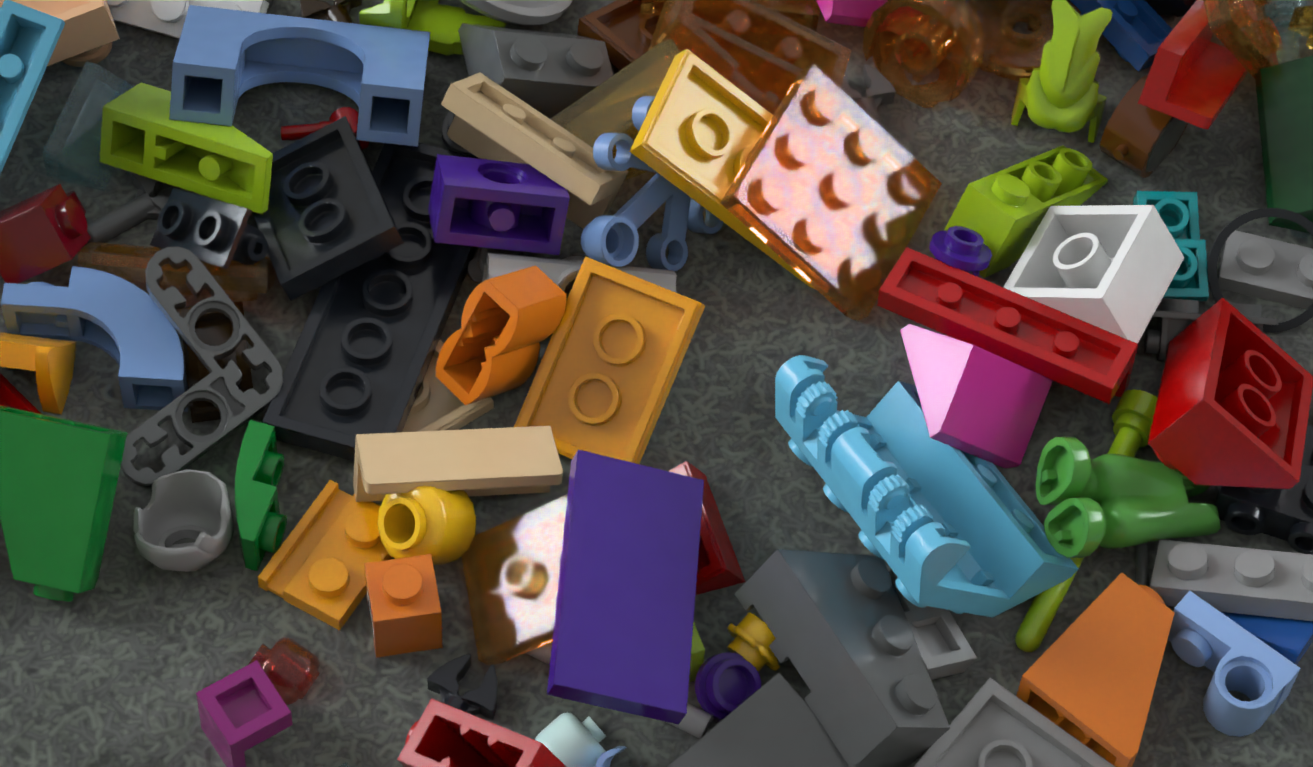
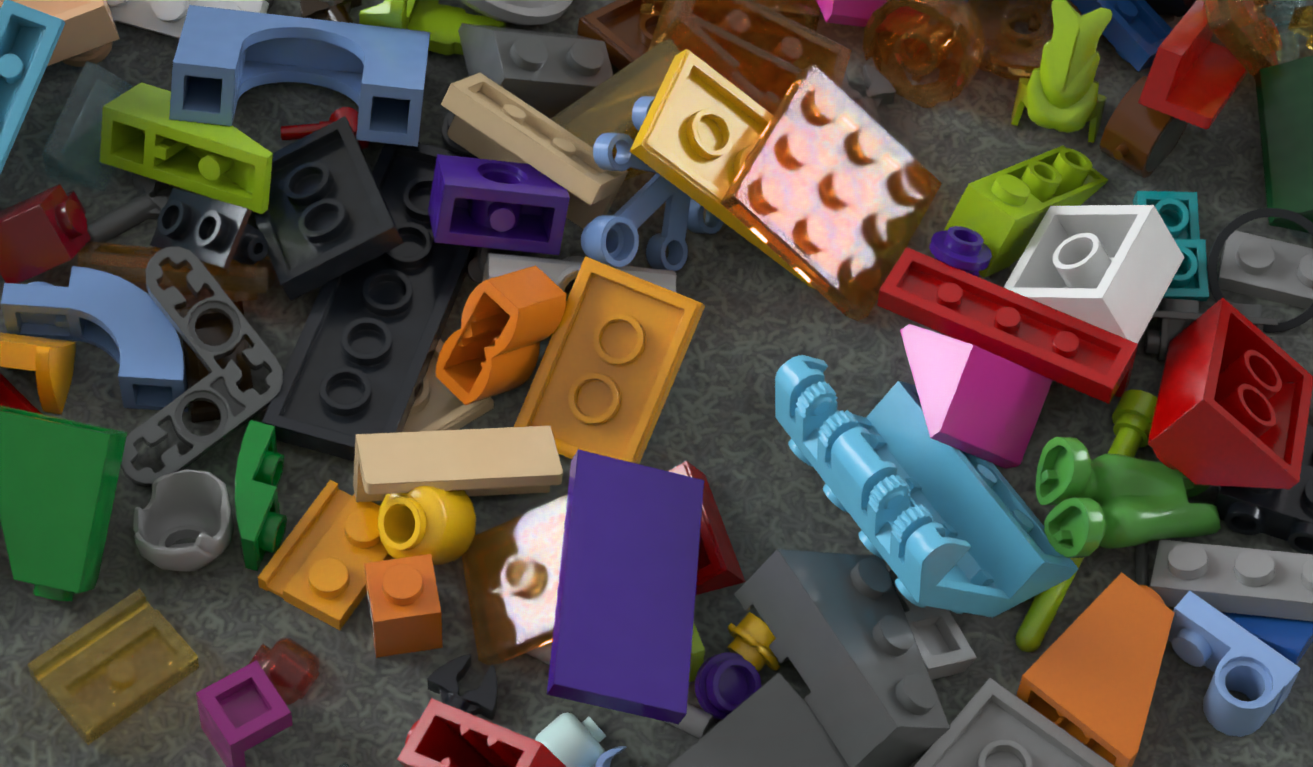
none -> clear yellow plate [27,588,199,745]

